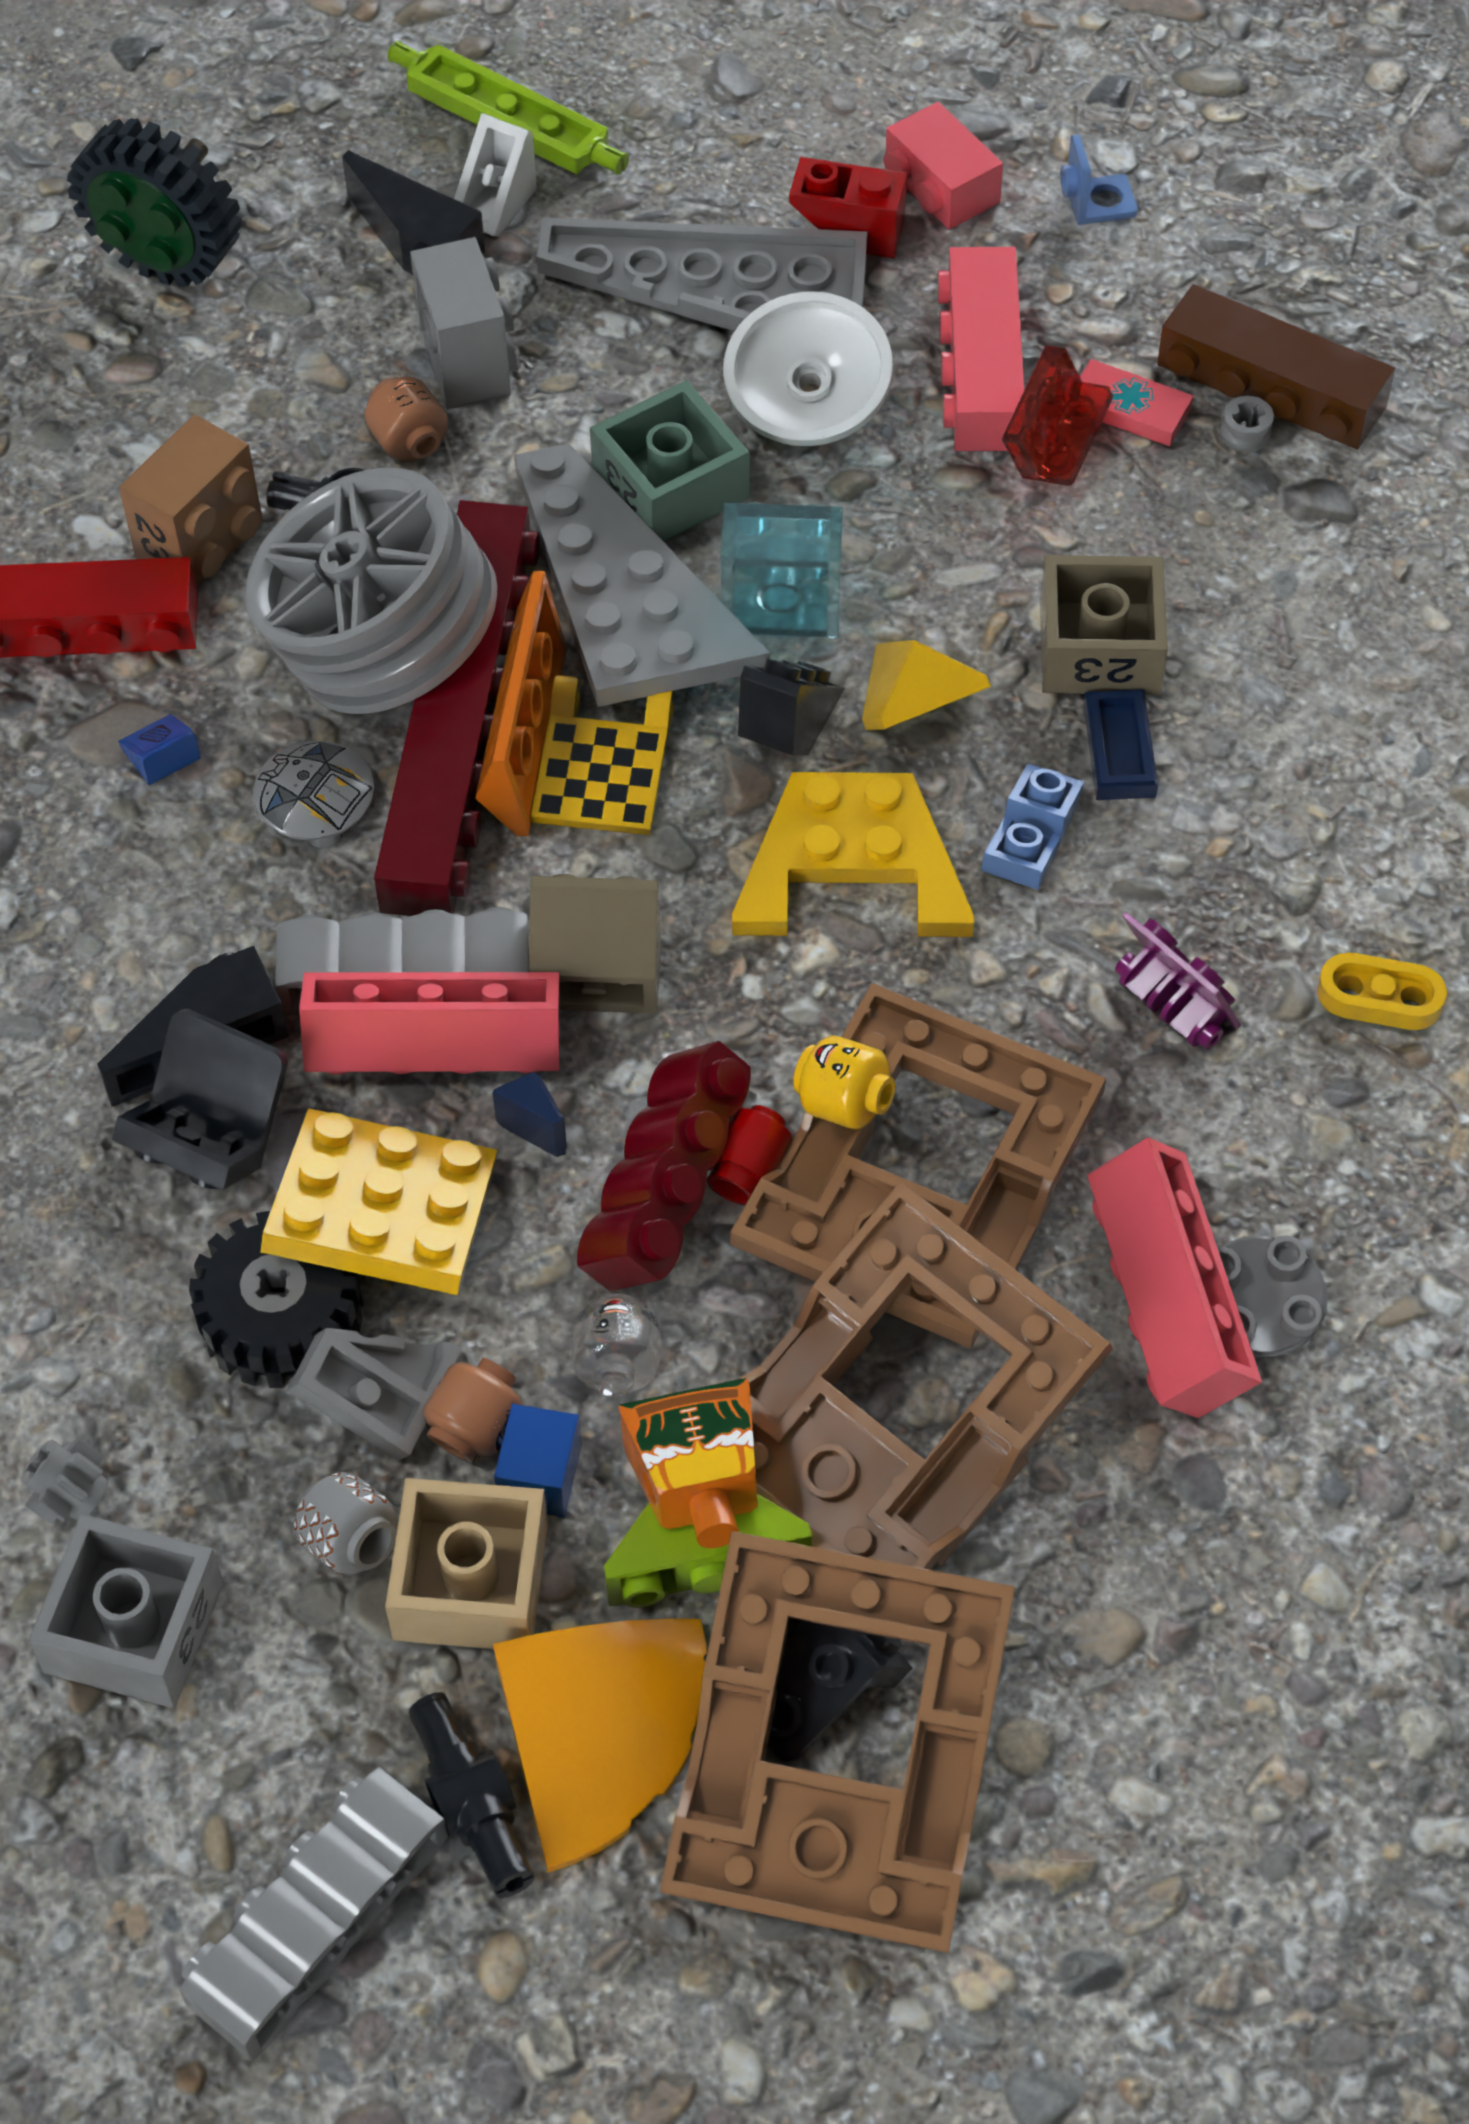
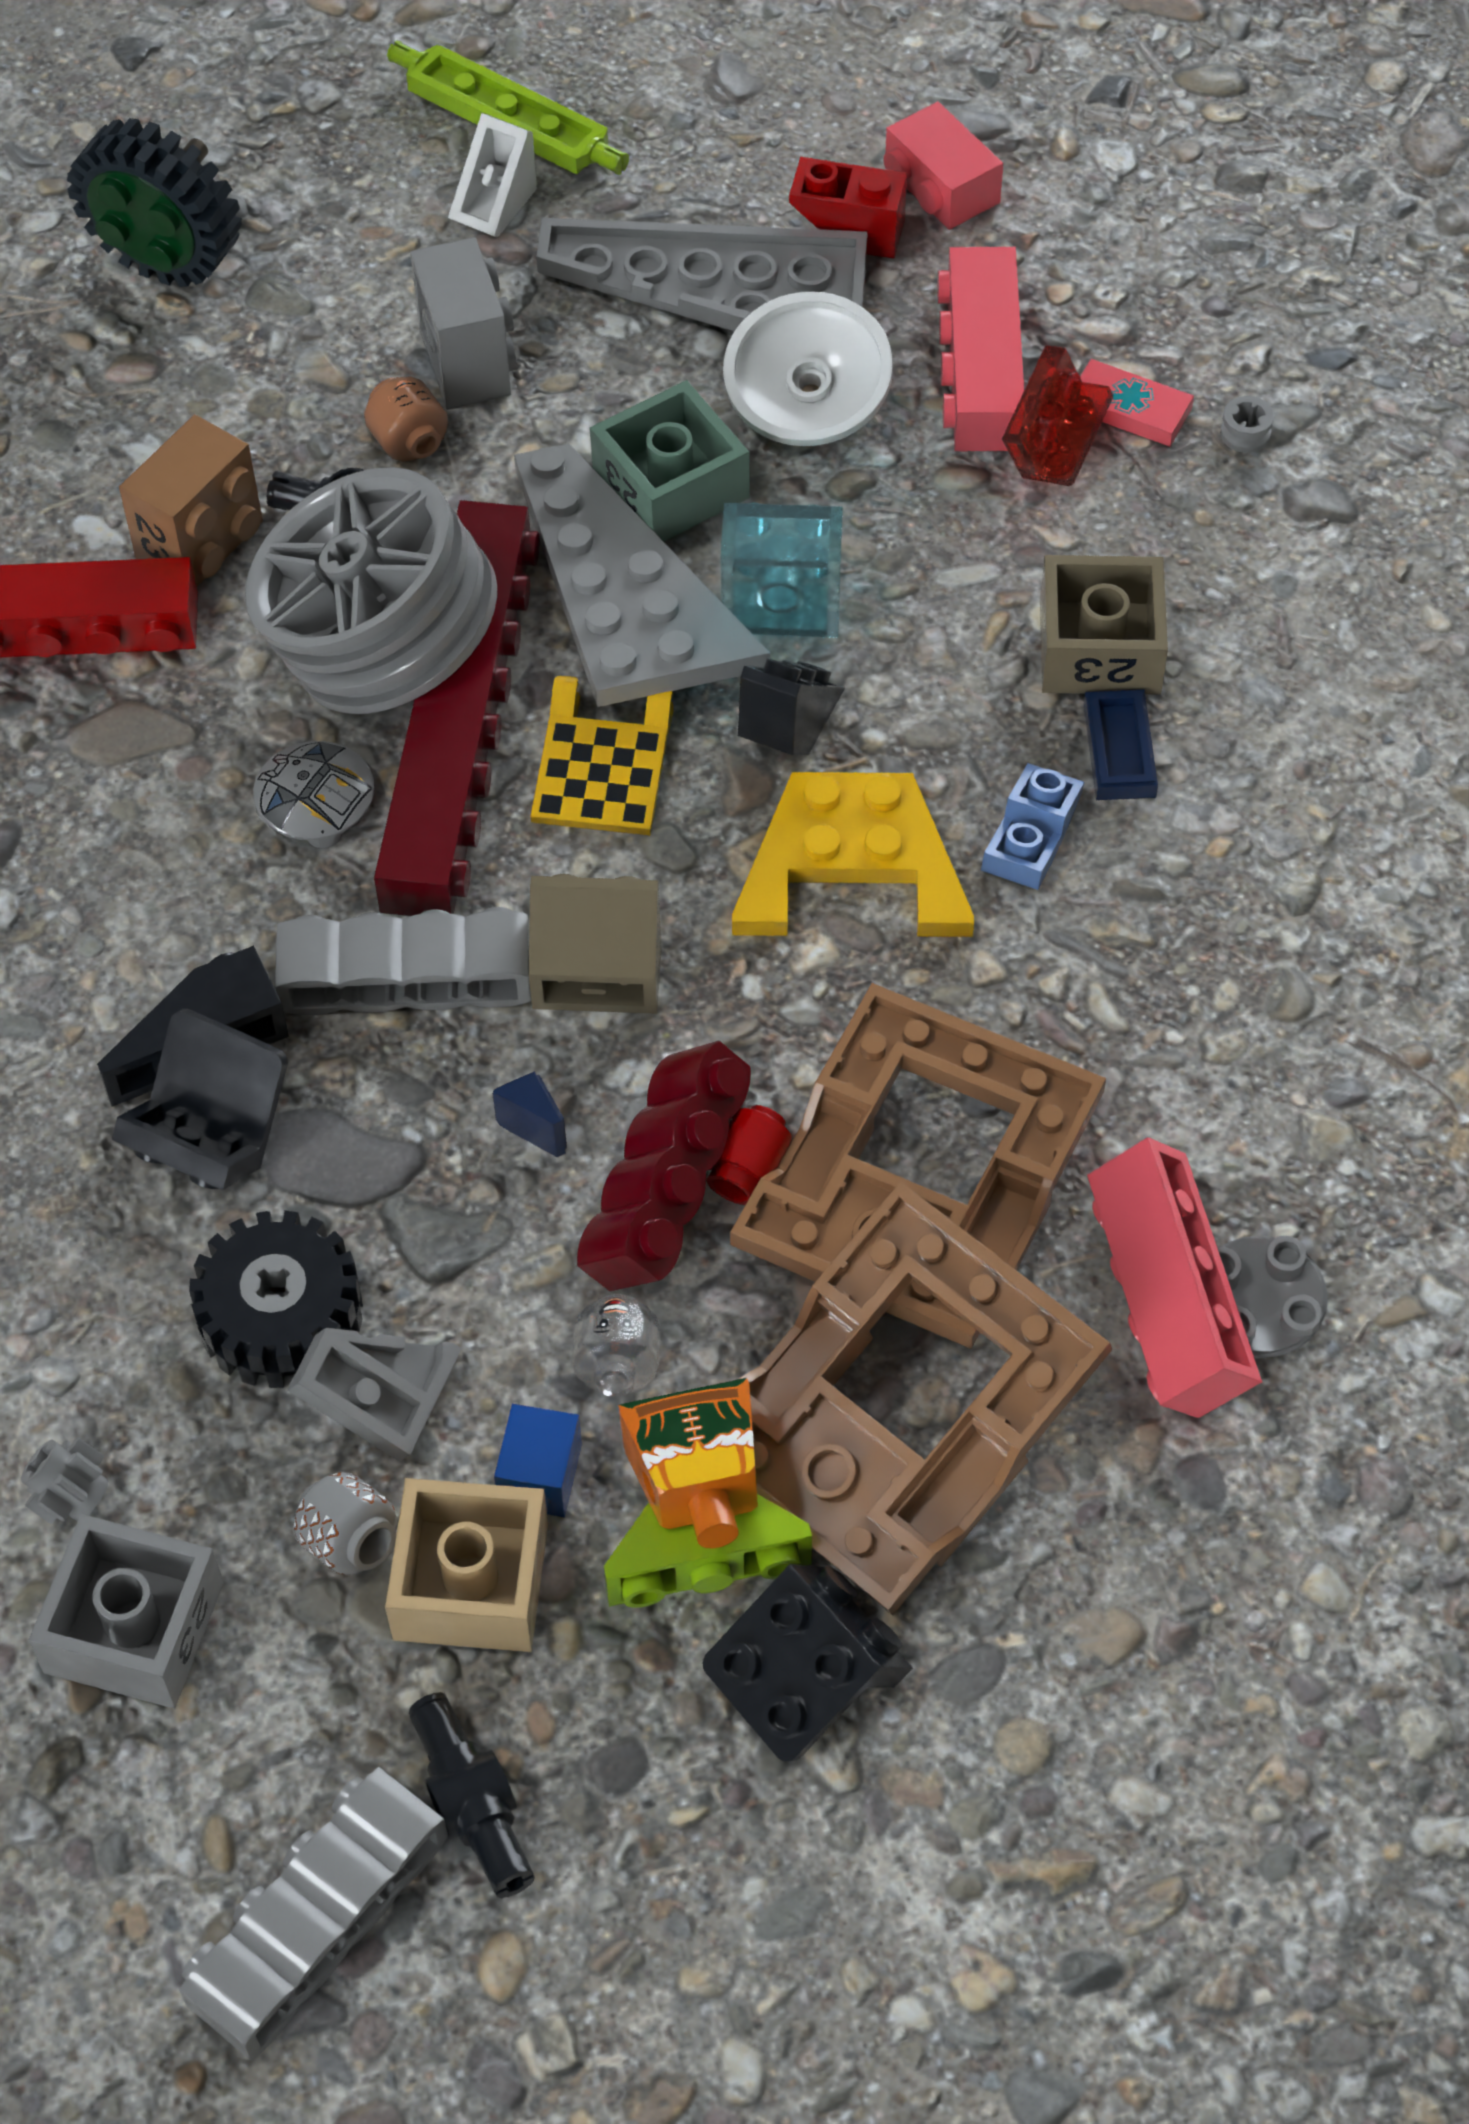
blue slope [118,714,201,785] -> none
yellow plate [261,1108,498,1295] -> none
coral brick [299,972,560,1074] -> none
black slope [342,150,485,276] -> none
nougat head [423,1358,523,1463] -> none
orange slope [475,571,567,836] -> none
light orange brick [493,1618,707,1873] -> none
medium nougat piece [660,1531,1015,1953] -> none
yellow head [793,1035,896,1129] -> none
yellow slope [862,640,991,730] -> none
medium blue bracket [1060,134,1138,225] -> none
magenta hinge [1115,911,1241,1050] -> none
reddish brown brick [1157,284,1396,450] -> none
yellow plate [1317,952,1447,1030] -> none

